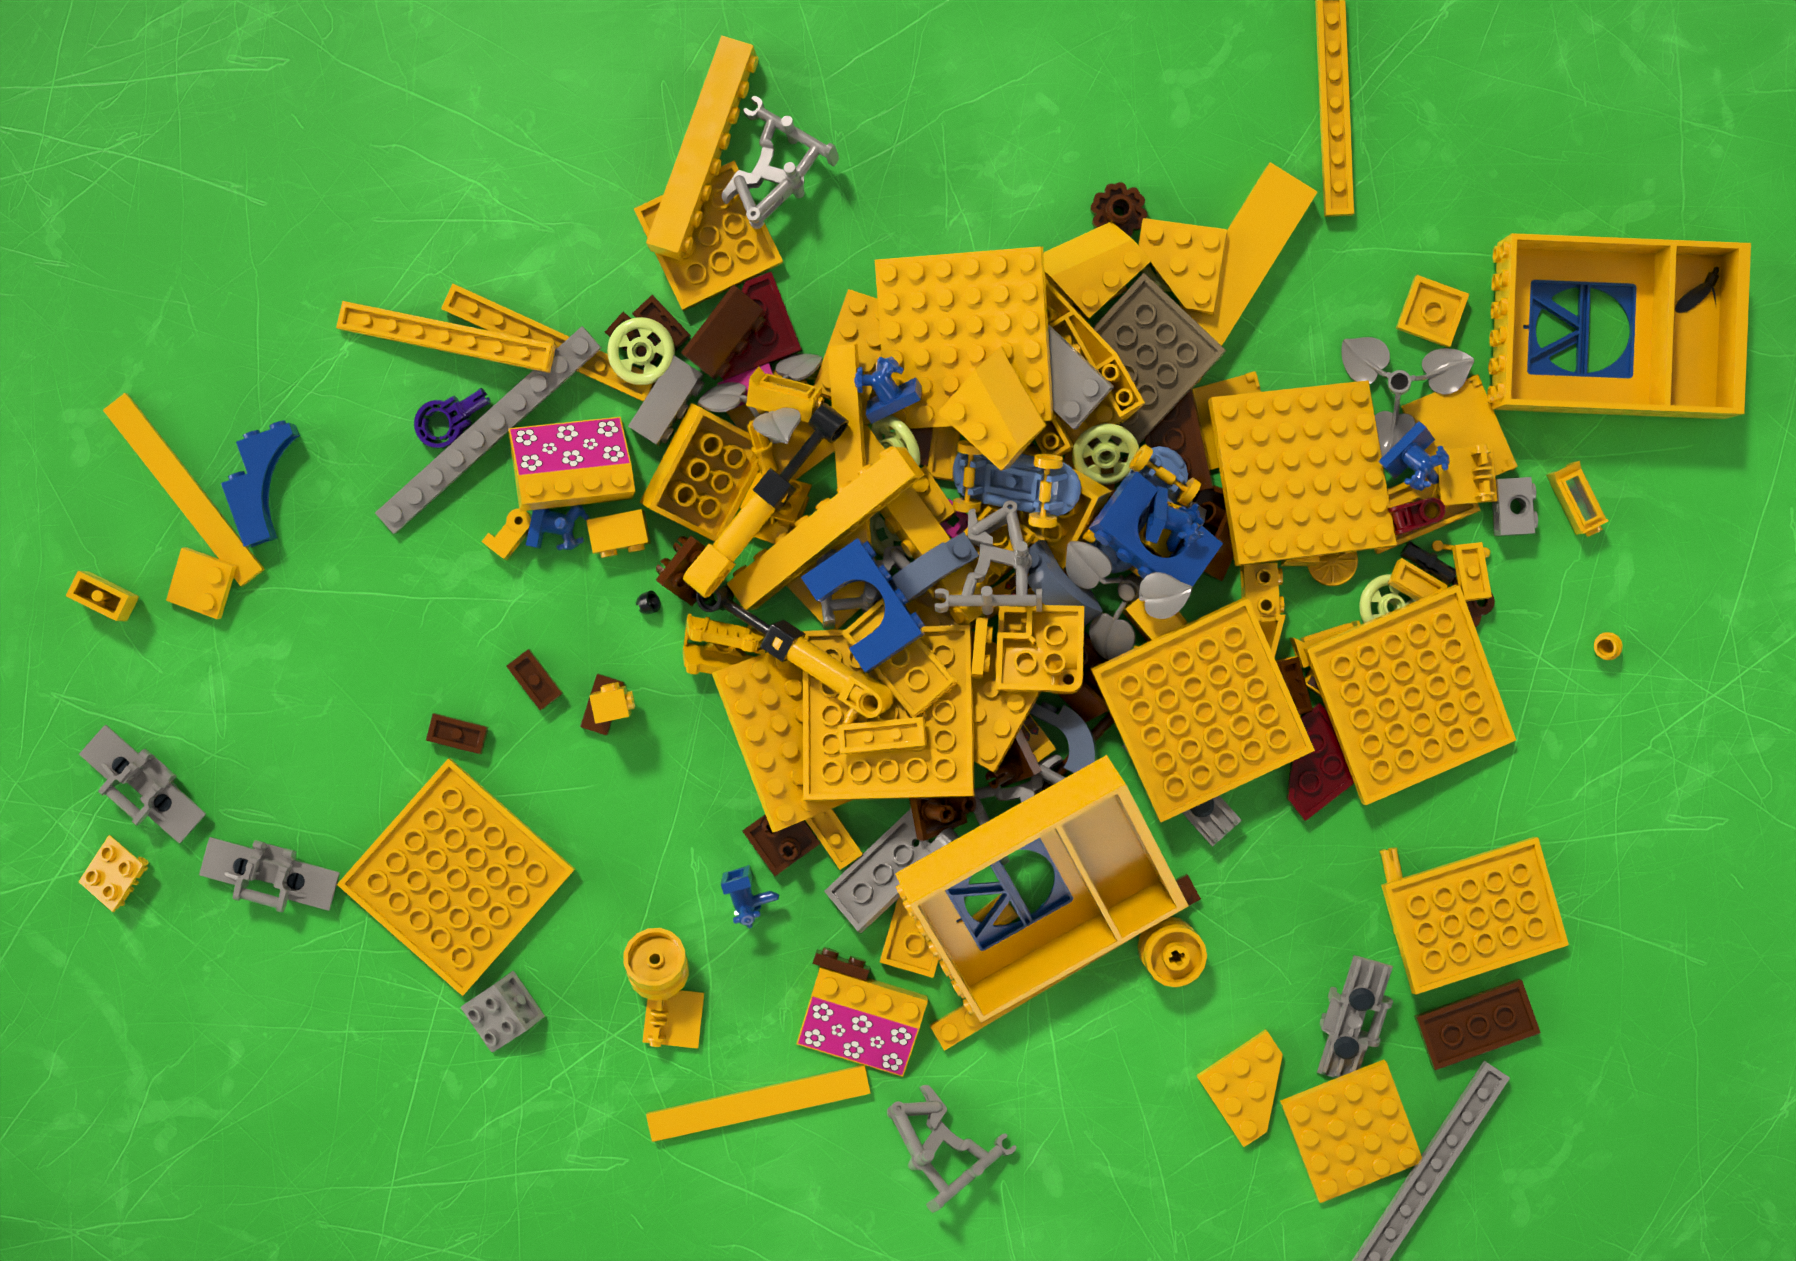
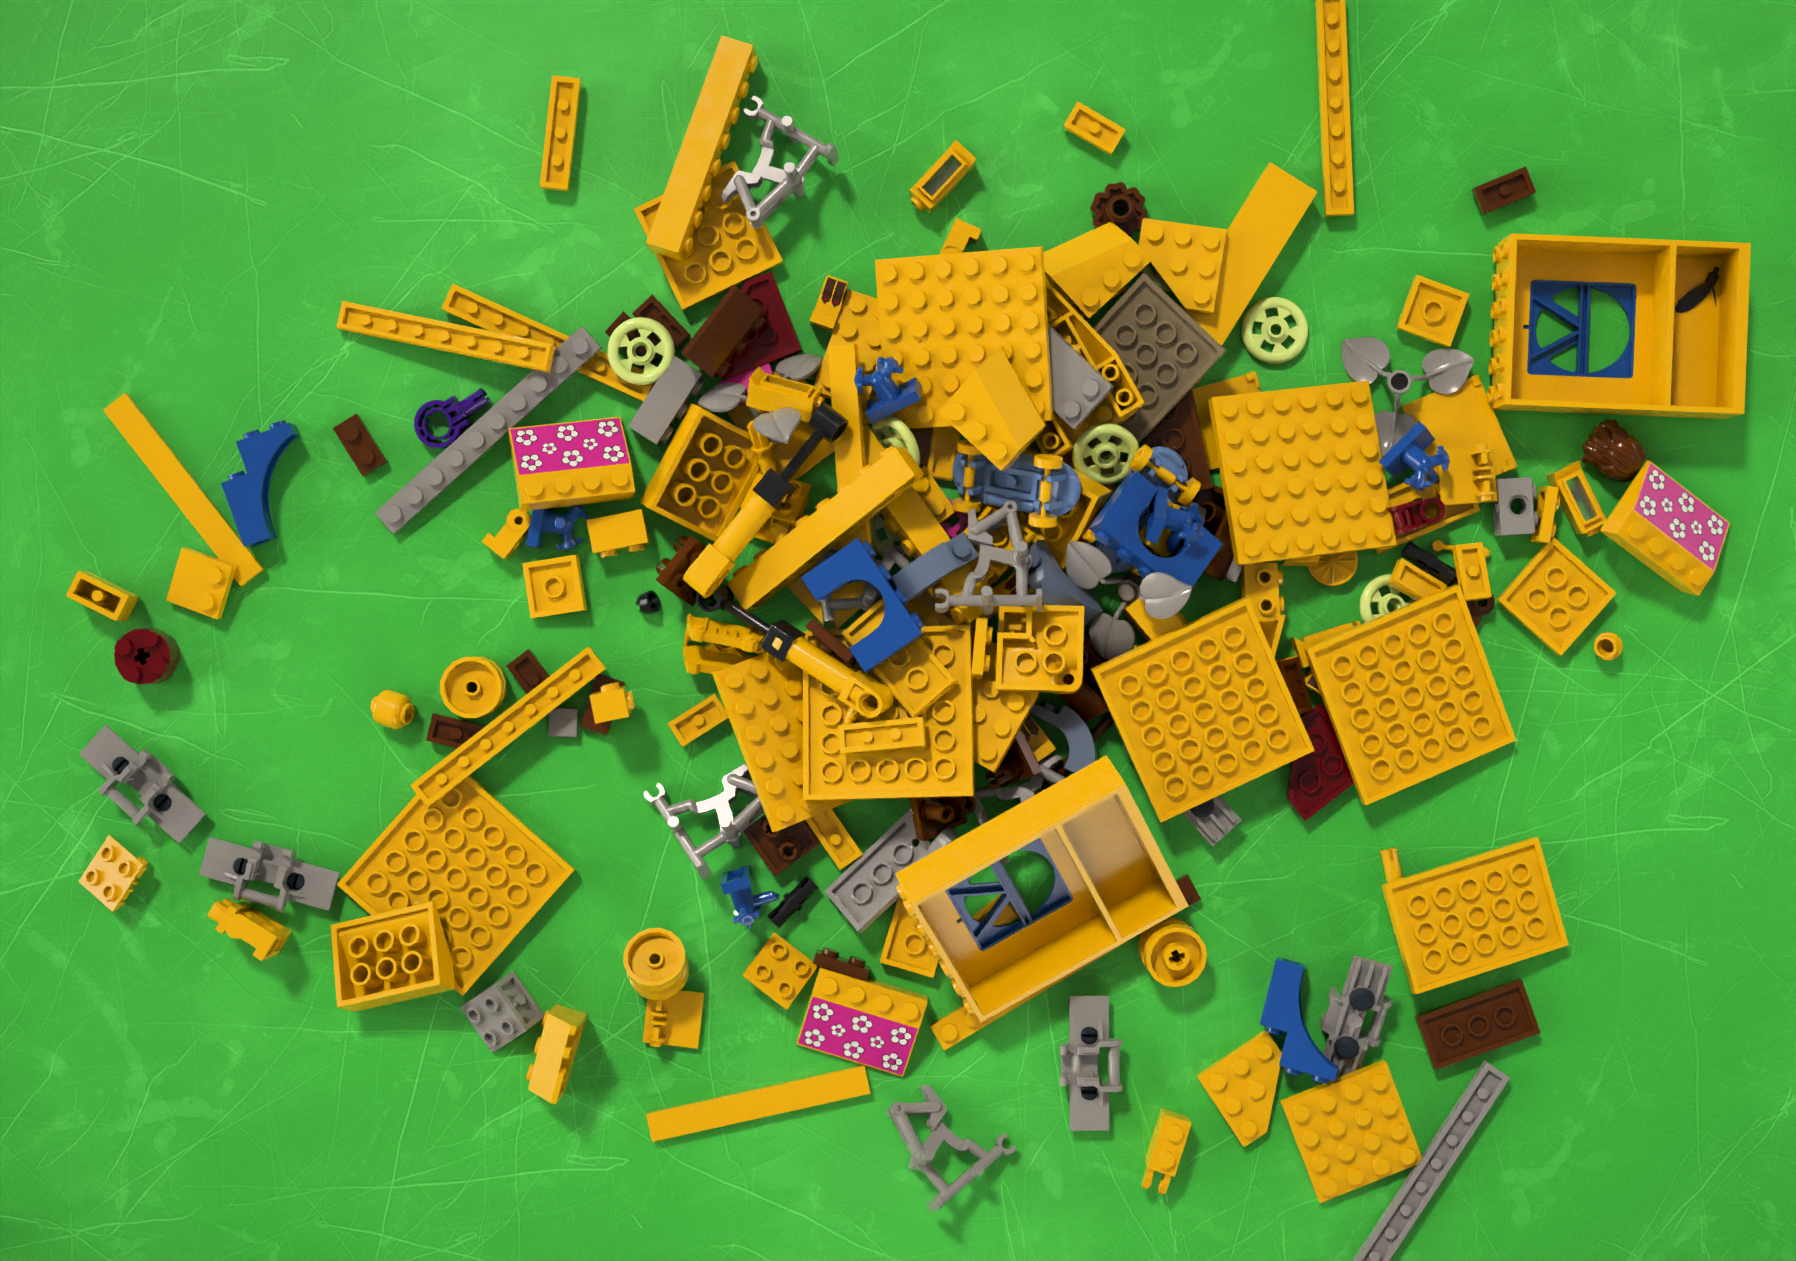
none -> dark red brick [114,628,180,685]
none -> yellow hips [207,898,292,961]
none -> yellow slope [331,901,455,1012]
none -> reddish brown plate [333,414,388,476]
none -> yellow head [370,689,415,730]
none -> yellow plate [410,646,607,807]
none -> yellow wheel [440,656,508,718]
none -> yellow plate [522,555,587,619]
none -> yellow wedge [526,1004,588,1104]
none -> yellow plate [540,75,581,192]
none -> light grey tile [549,708,579,737]
none -> light grey piece [644,763,764,879]
none -> yellow plate [667,693,729,747]
none -> yellow hinge [742,932,818,1010]
none -> black pin [767,876,819,928]
none -> reddish brown plate [805,619,857,666]
none -> yellow leg [809,275,849,332]
none -> yellow window [910,140,976,213]
none -> yellow leg [939,218,982,255]
none -> light grey piece [1059,995,1123,1131]
none -> yellow plate [1063,101,1126,156]
none -> yellow hinge [1141,1108,1192,1194]
none -> light grey tile [1223,557,1243,583]
none -> yellowish green plate [1241,297,1308,364]
none -> blue arch [1260,957,1339,1084]
none -> reddish brown plate [1472,167,1536,215]
none -> yellow plate [1496,537,1616,656]
none -> yellow plate [1530,486,1560,544]
none -> reddish brown hair [1582,419,1646,483]
none -> slope [1600,461,1730,596]

